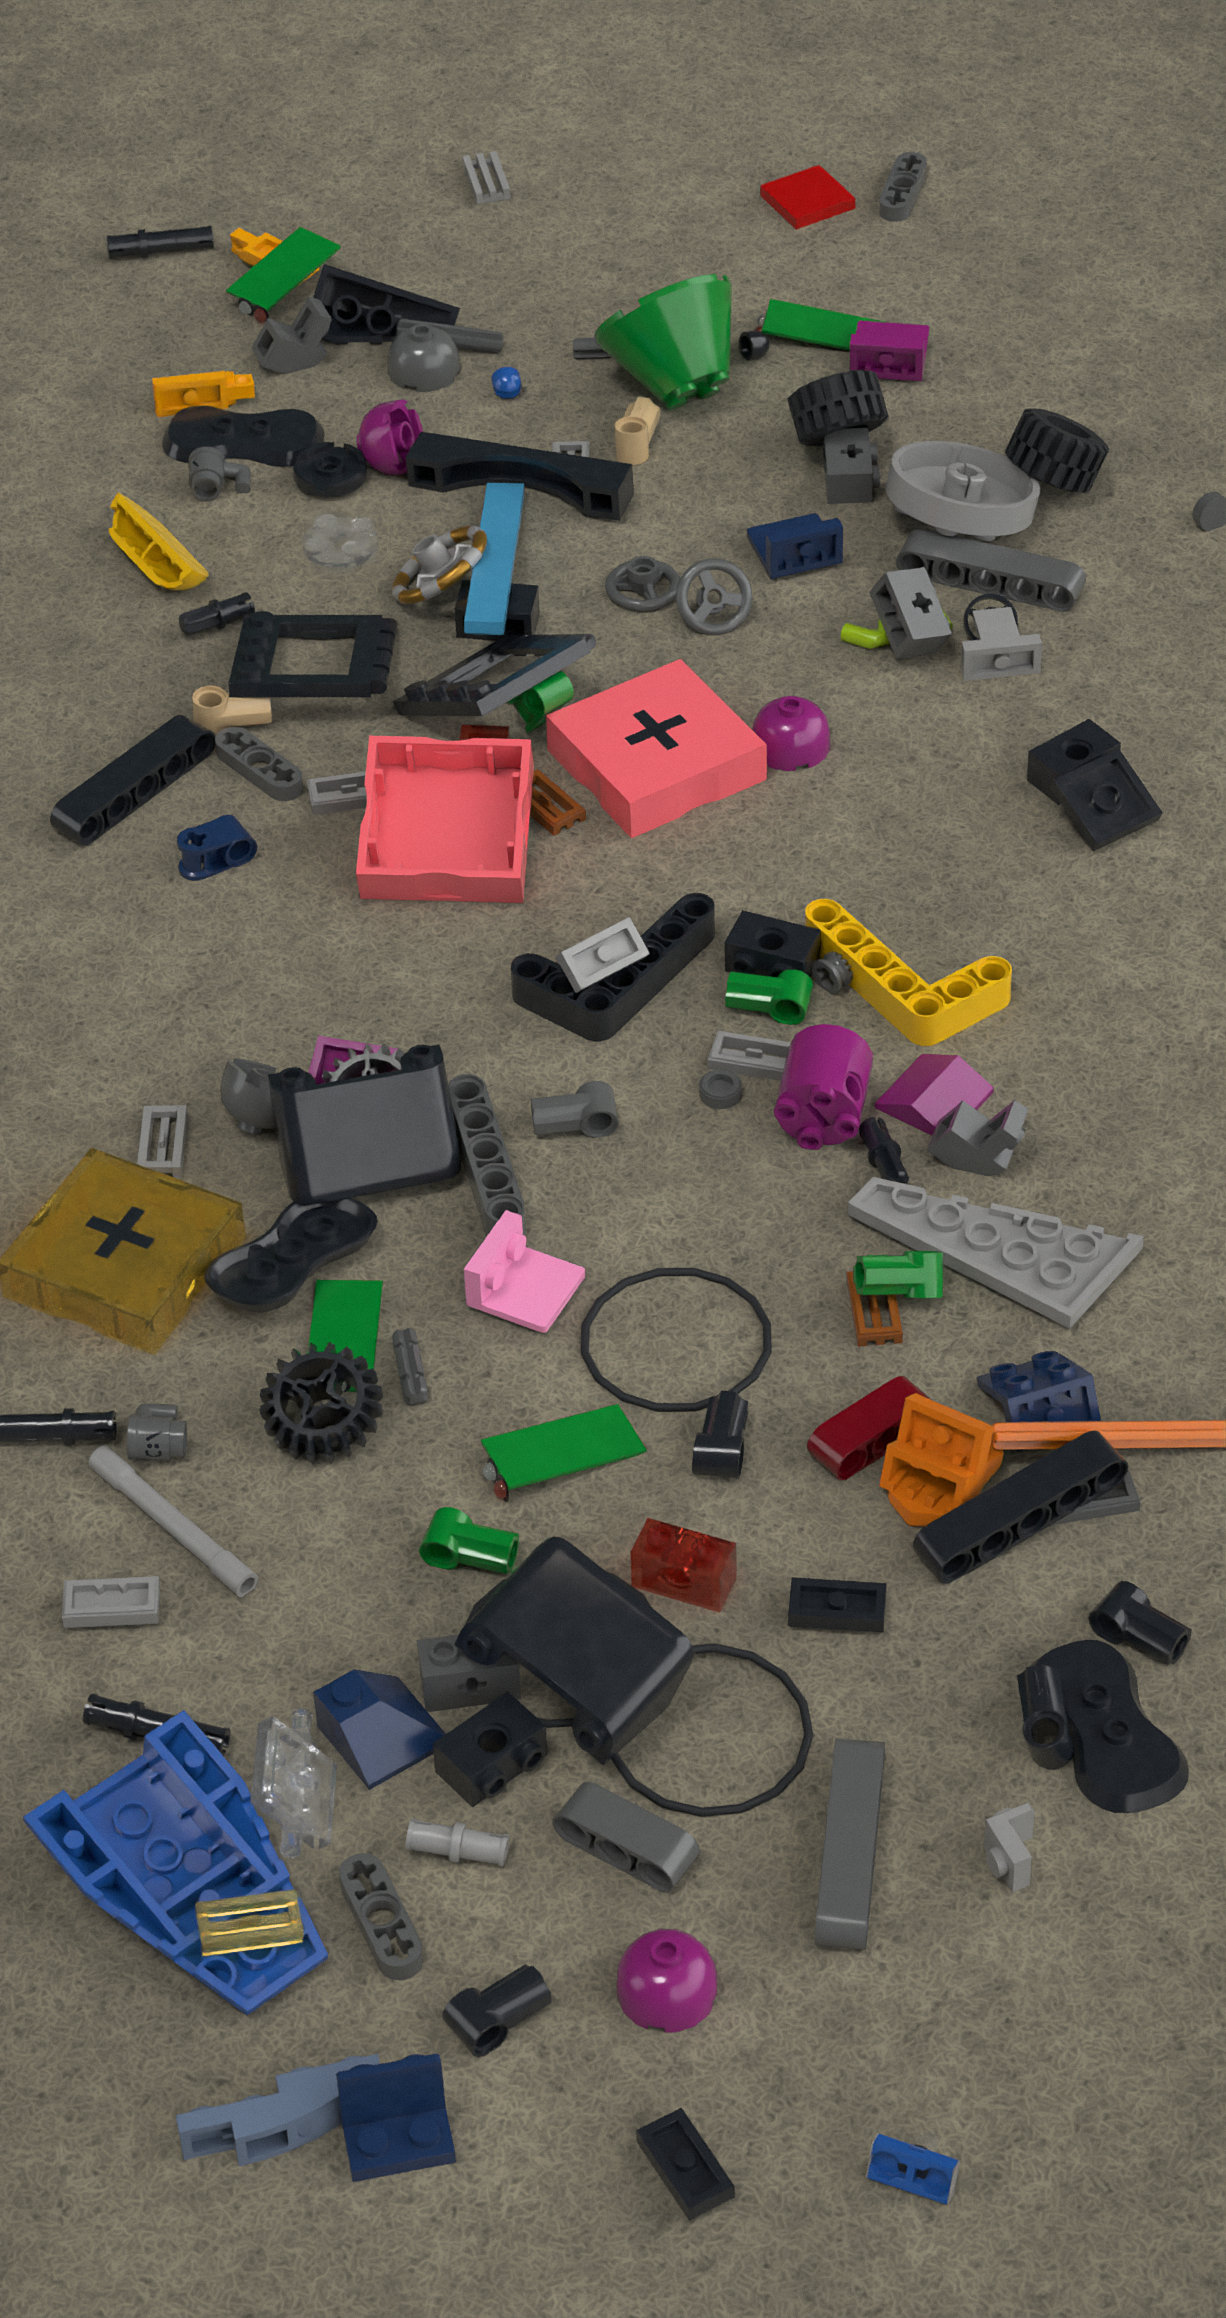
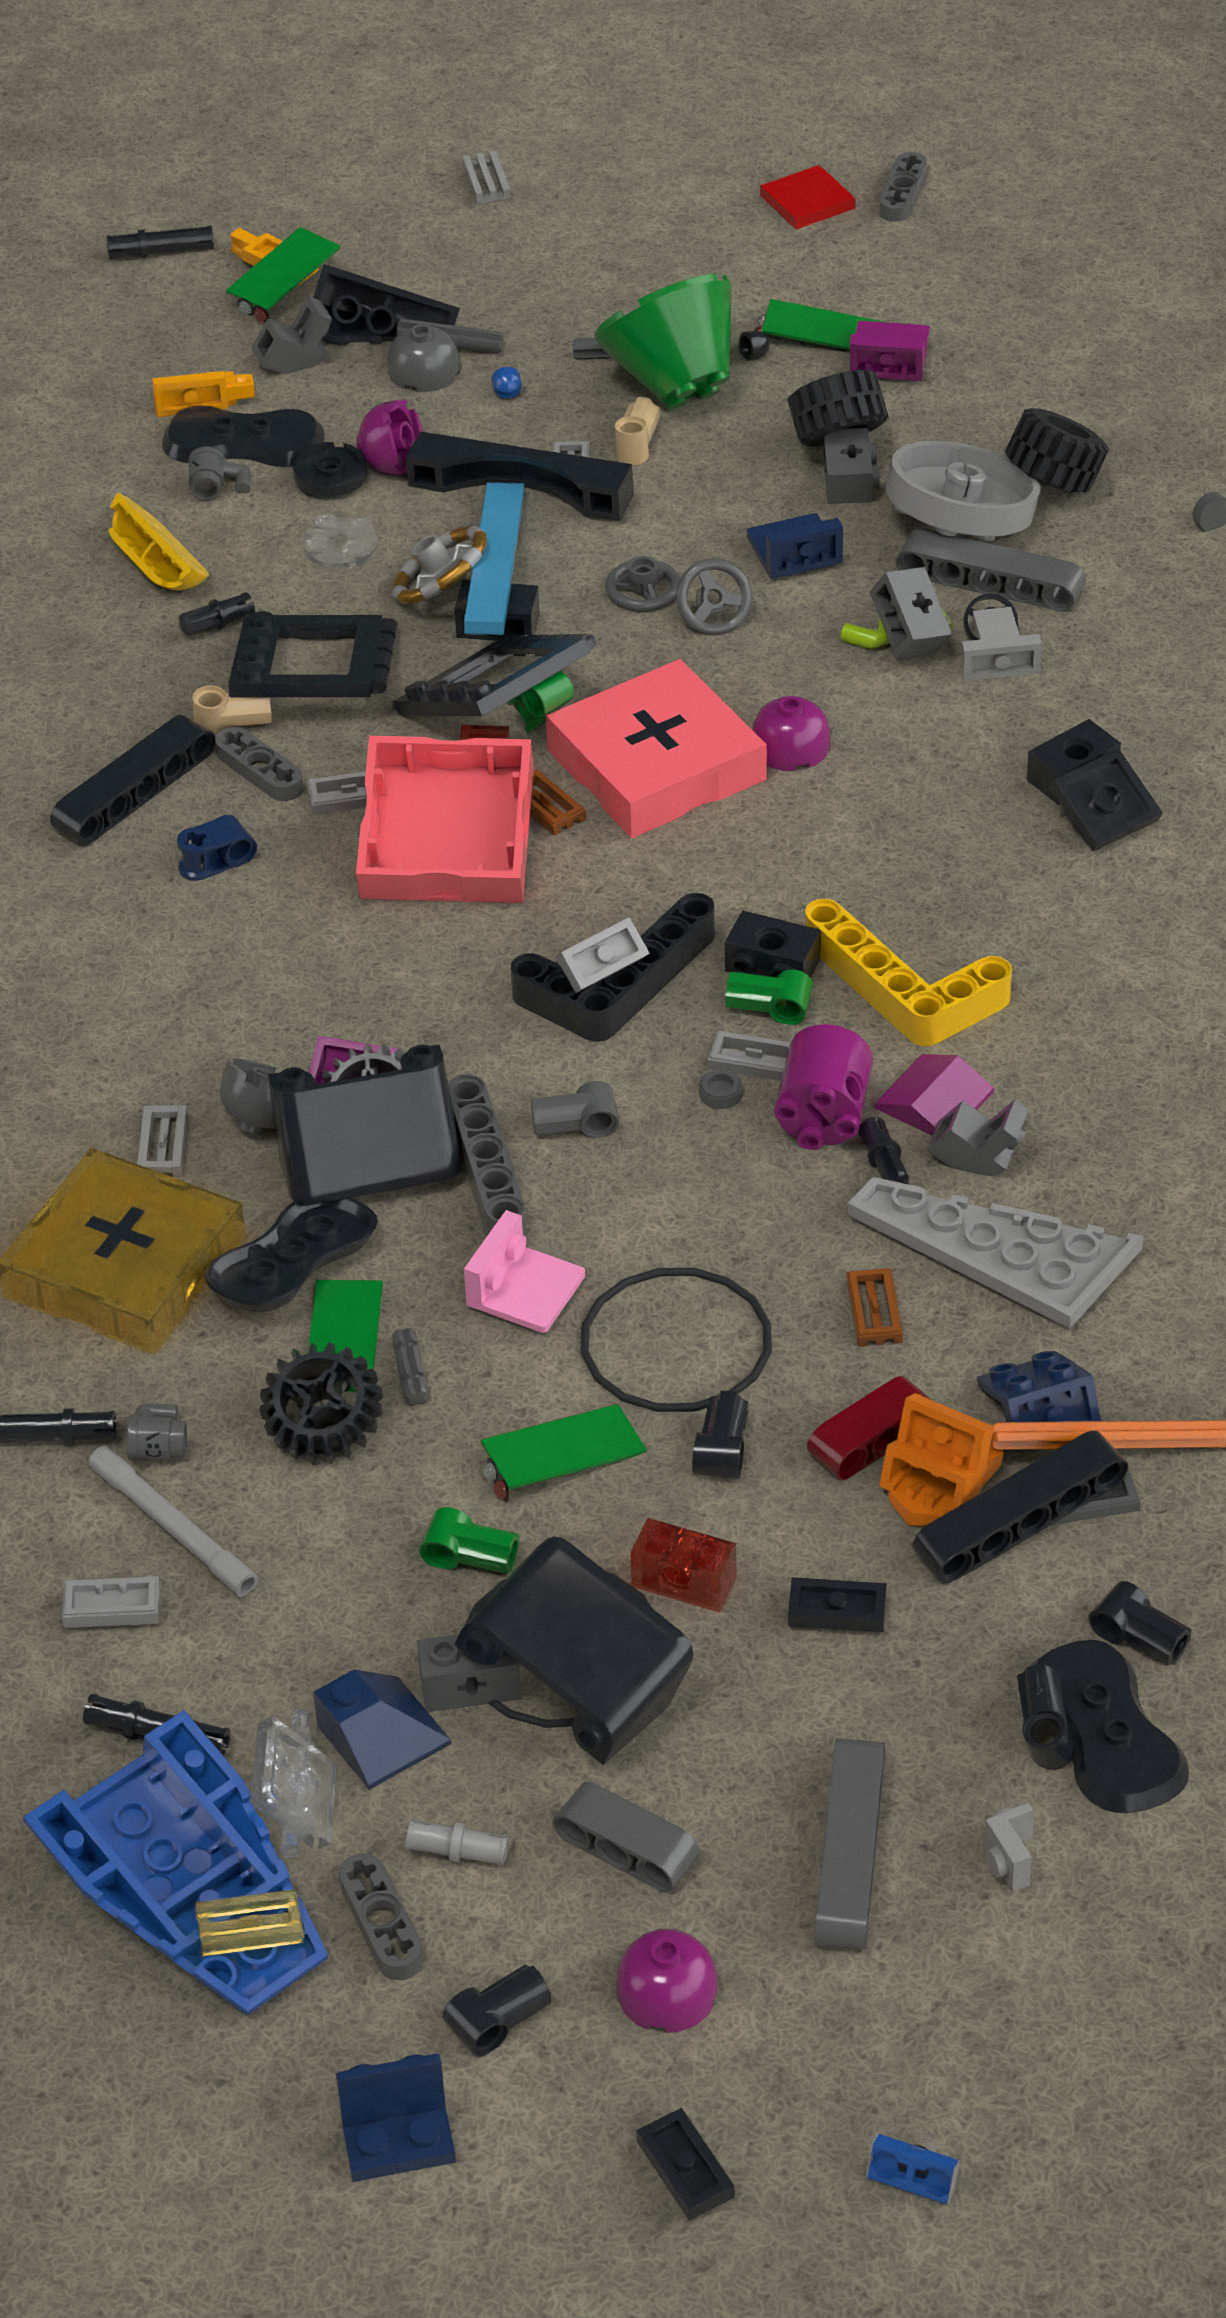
sand blue slope [176,2054,380,2166] -> none
black brick [433,1691,548,1807] -> none
black piece [611,1643,813,1817] -> none
dark grey bush [812,951,853,994] -> none
green piece [853,1251,943,1298] -> none

